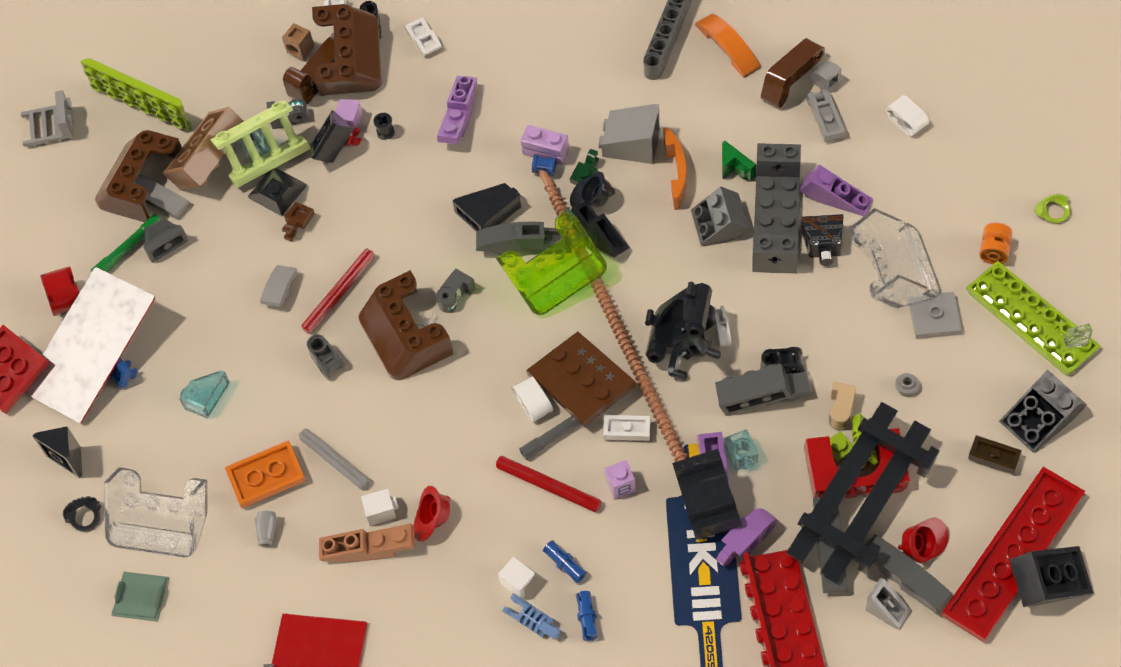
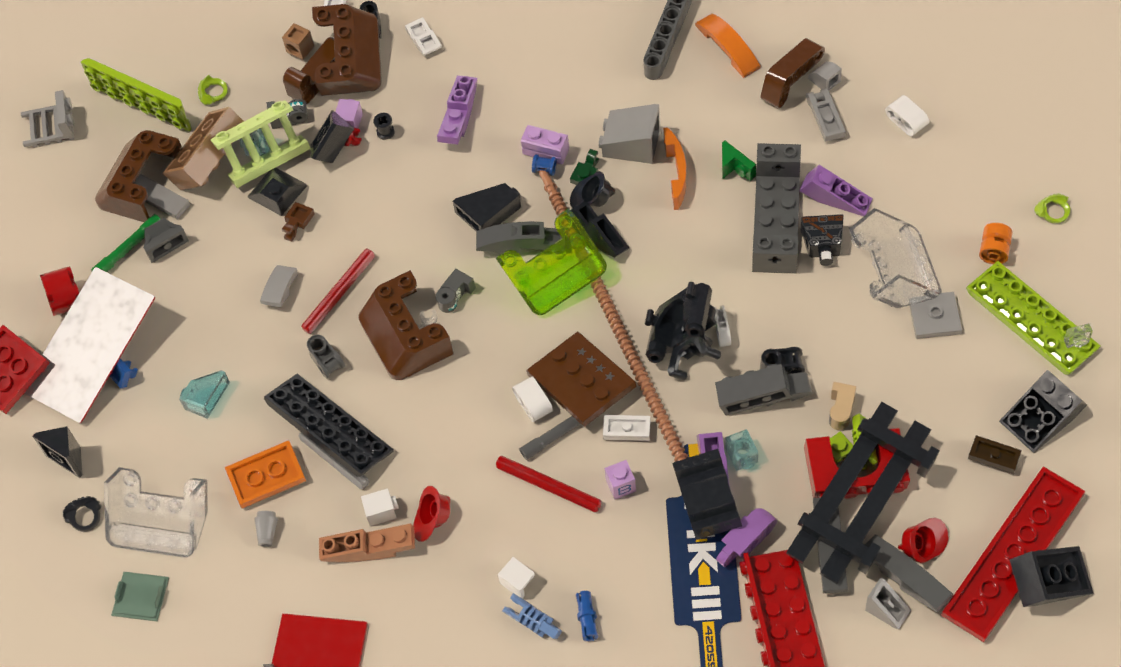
blue pin [543,540,587,583] -> none
dark grey slope [691,186,749,246] -> none
light grey plate [895,373,919,396] -> none
none -> lime piece [198,75,228,105]
none -> black plate [264,373,394,477]

